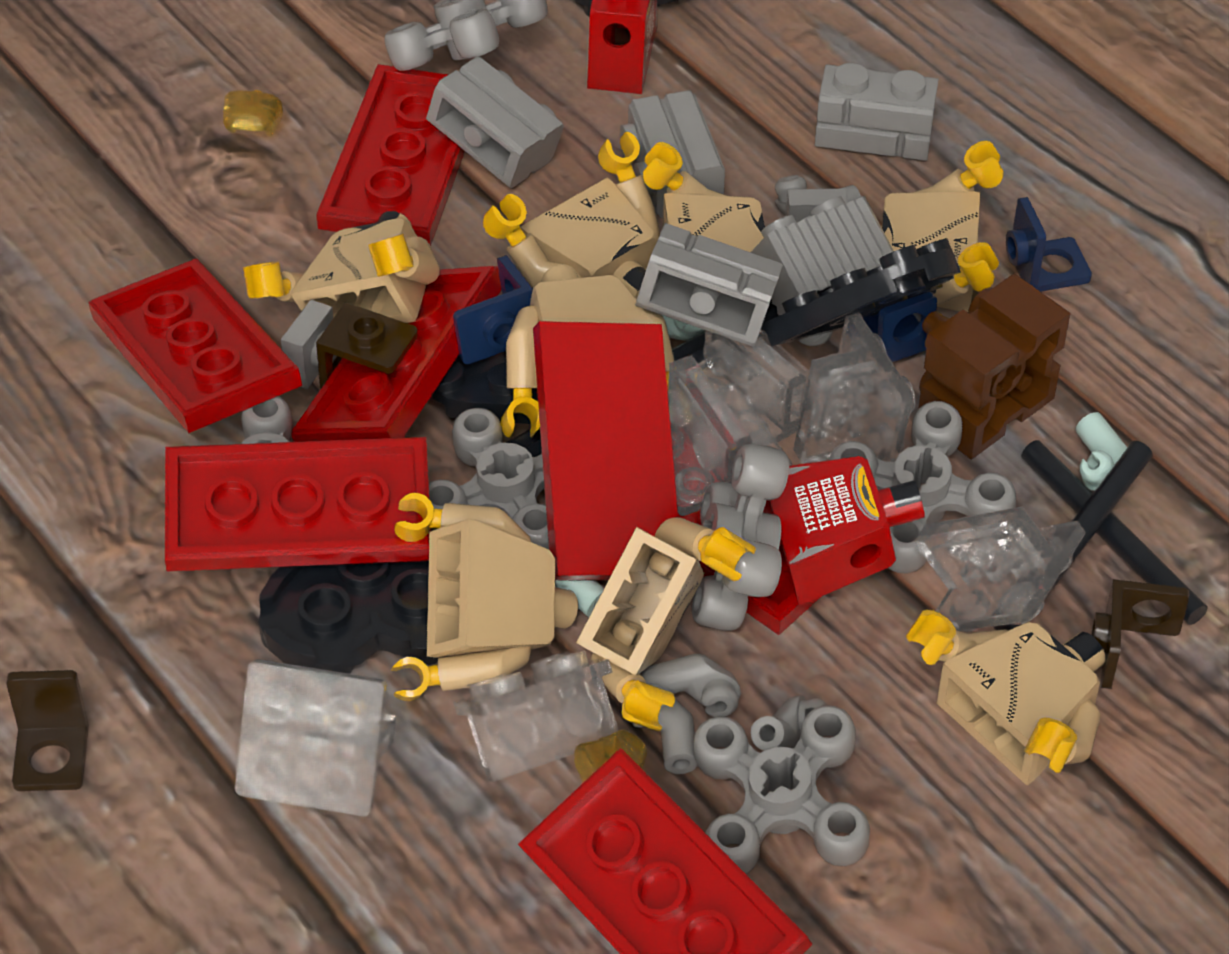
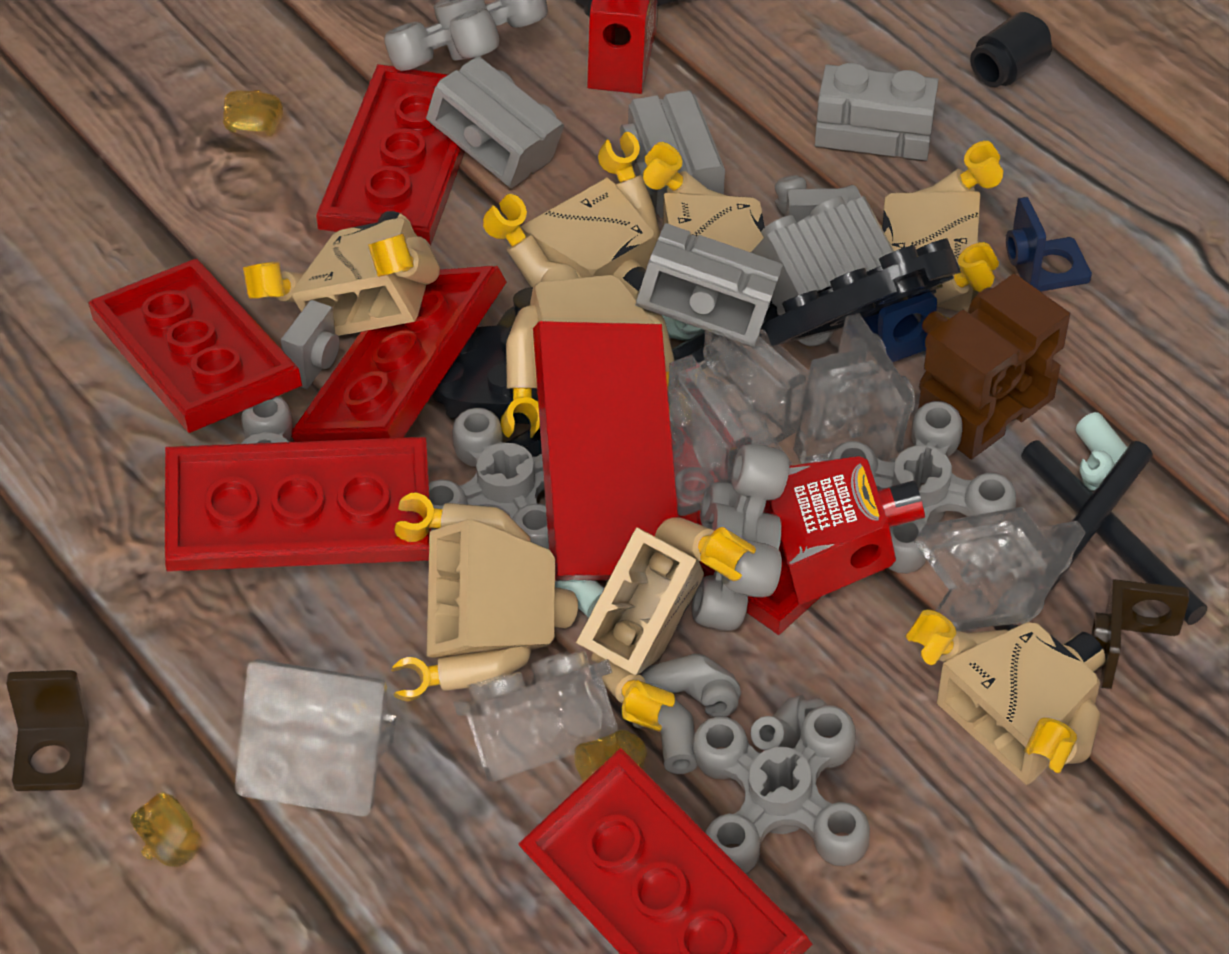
black plate [259,561,438,681] -> none
dark brown bracket [316,302,418,388] -> none
dark blue bracket [453,255,533,364] -> none
none -> clear yellow piece [130,792,203,867]
none -> black brick [970,12,1052,87]

